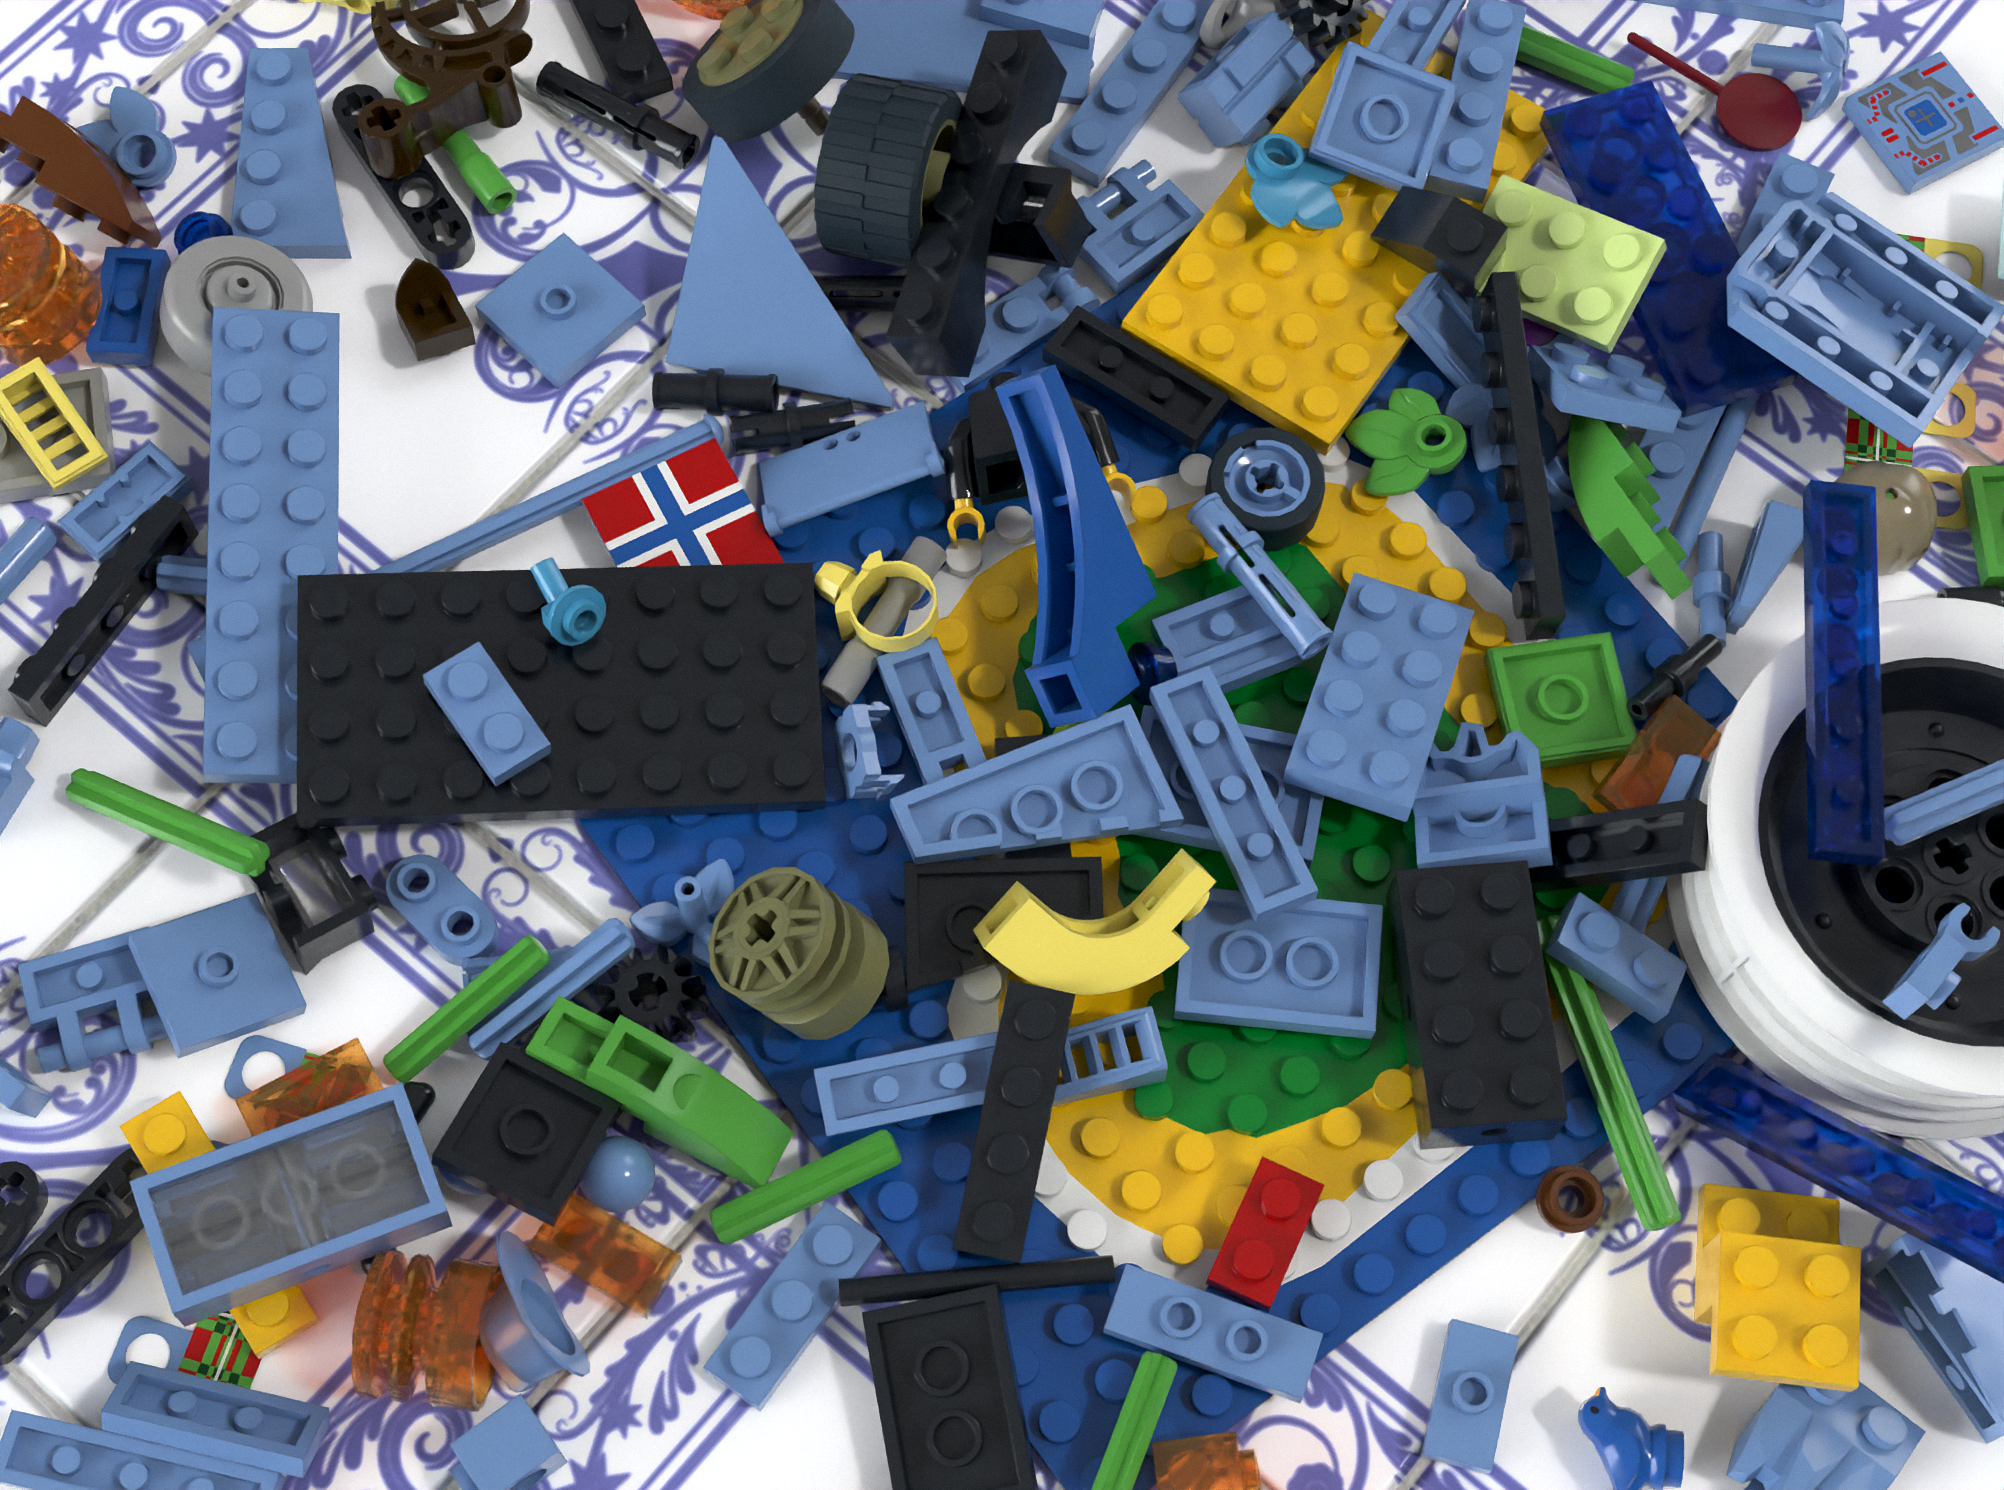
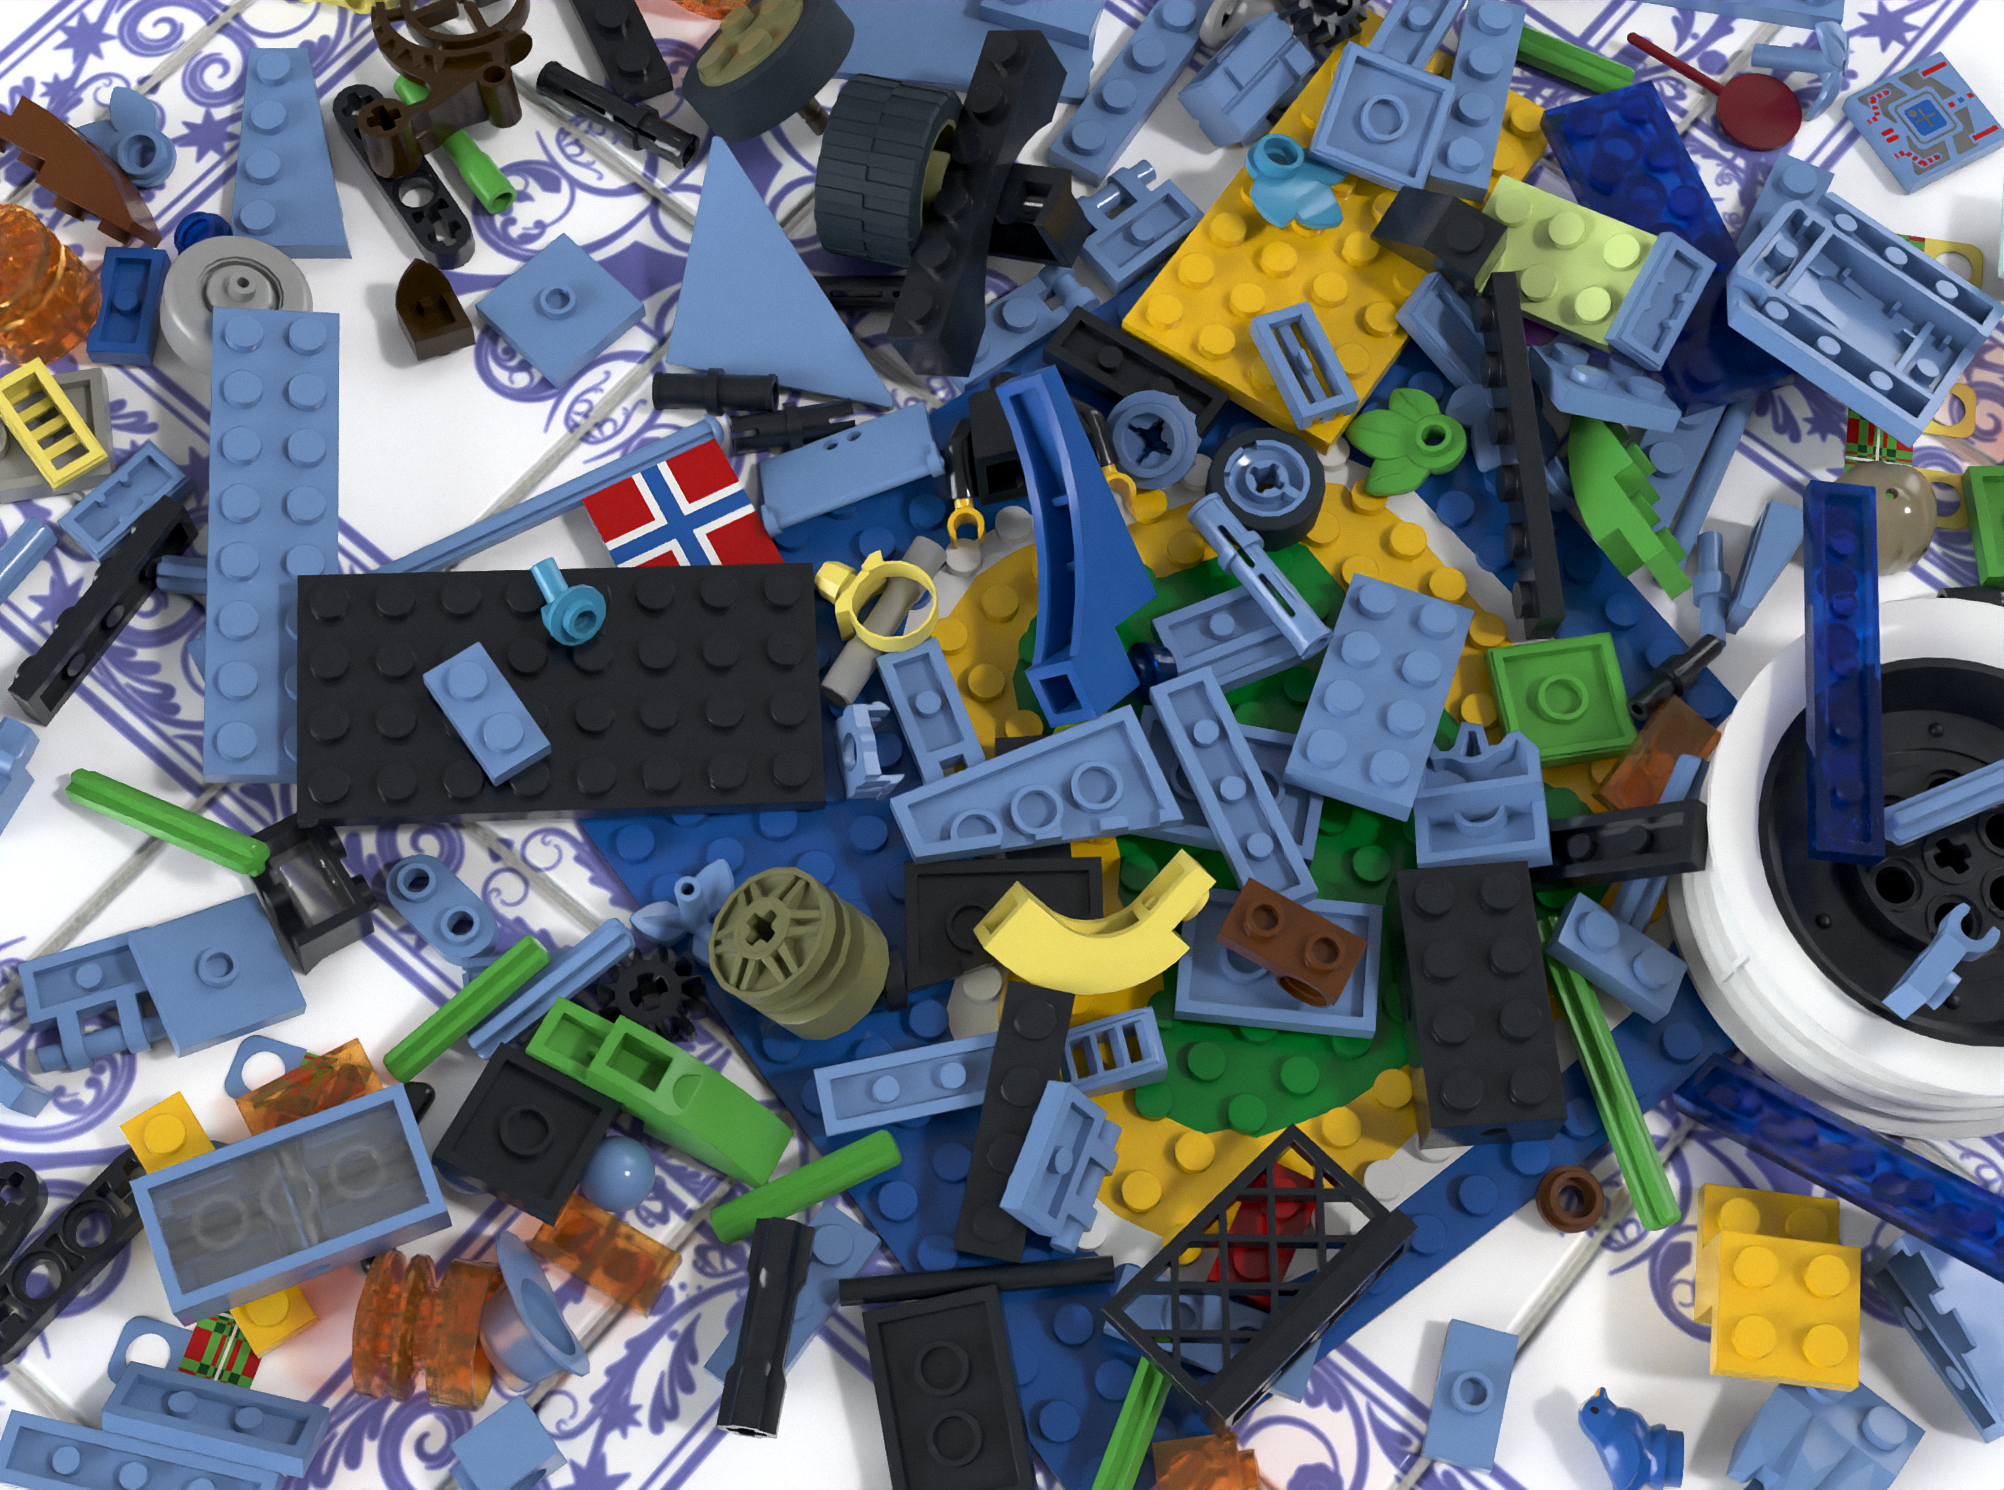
none -> black axle [716,1217,816,1439]
none -> medium blue plate [999,1080,1122,1255]
none -> black fence [1100,1123,1418,1440]
none -> medium blue gear [1106,389,1202,490]
none -> reddish brown plate [1215,877,1368,1008]
none -> medium blue tile [1249,301,1359,431]
none -> medium blue plate [1603,232,1717,371]

